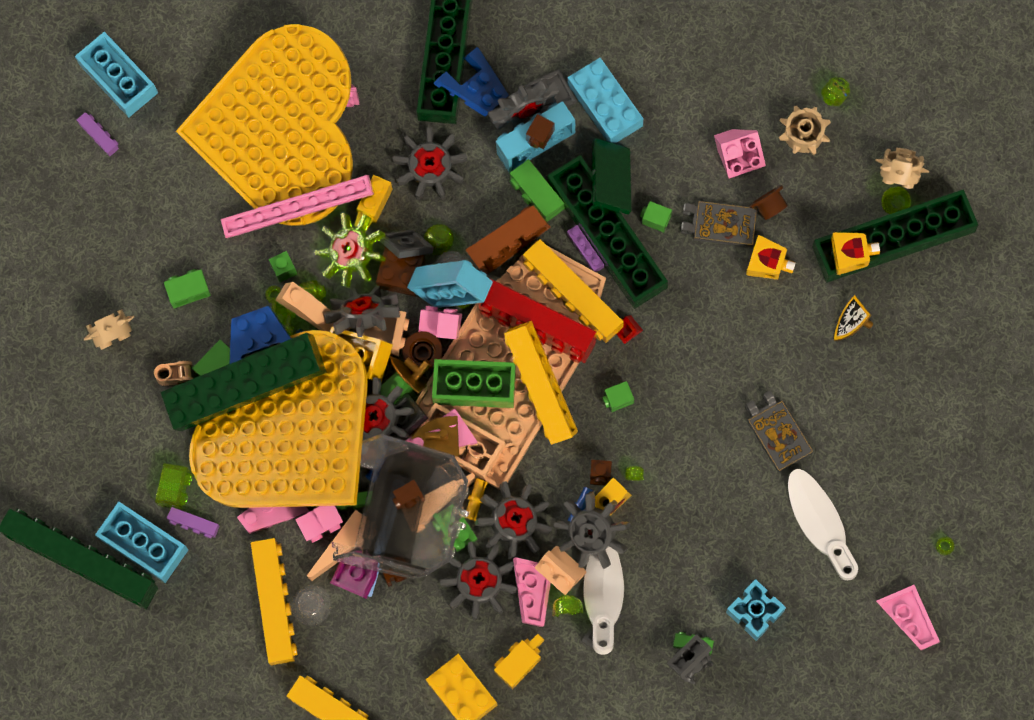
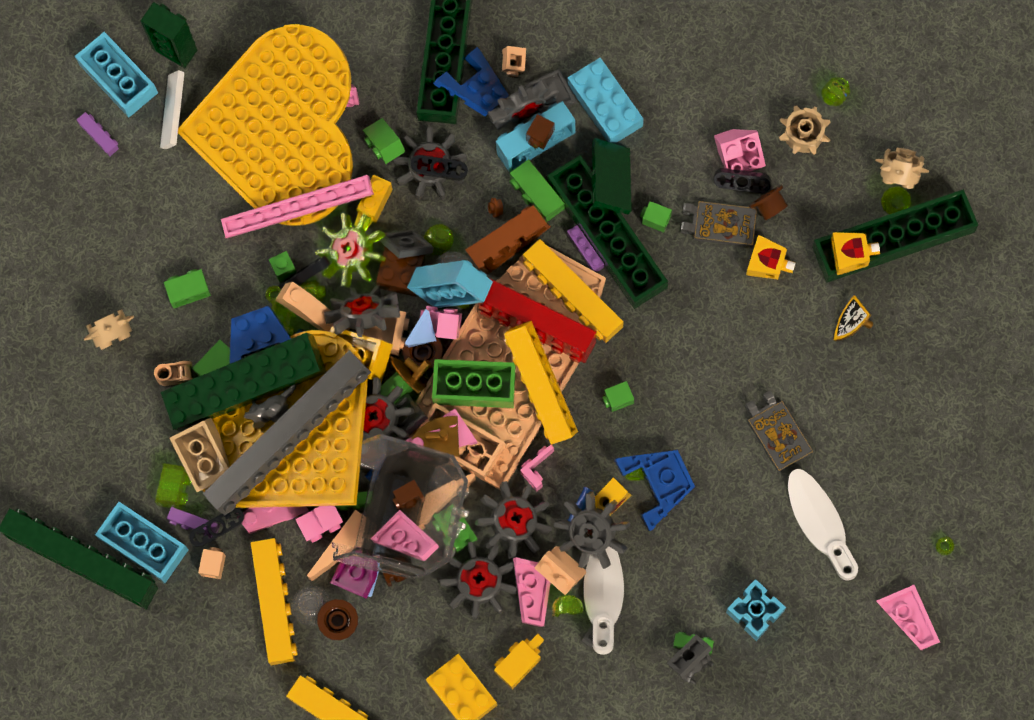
yellow pin [464,478,488,521] -> none
reddish brown brick [590,460,612,485] -> none
red slope [617,315,643,344] -> none
none -> dark green brick [140,2,198,69]
none -> white tile [160,70,184,149]
none -> tan slope [170,418,230,492]
none -> black beam [189,508,244,547]
none -> light nougat brick [198,547,226,579]
none -> dark grey brick [203,350,371,515]
none -> dark grey animal [244,384,296,428]
none -> black beam [278,255,331,290]
none -> reddish brown piece [317,599,358,640]
none -> bright green brick [363,118,405,164]
none -> bright pink wing [371,510,439,561]
none -> light blue slope [405,309,436,348]
none -> black beam [411,155,468,181]
none -> dark orange plate [488,198,503,218]
none -> light nougat brick [502,46,526,77]
none -> bright pink bracket [520,445,554,492]
none -> blue wing [614,450,695,531]
none -> black beam [714,168,771,193]

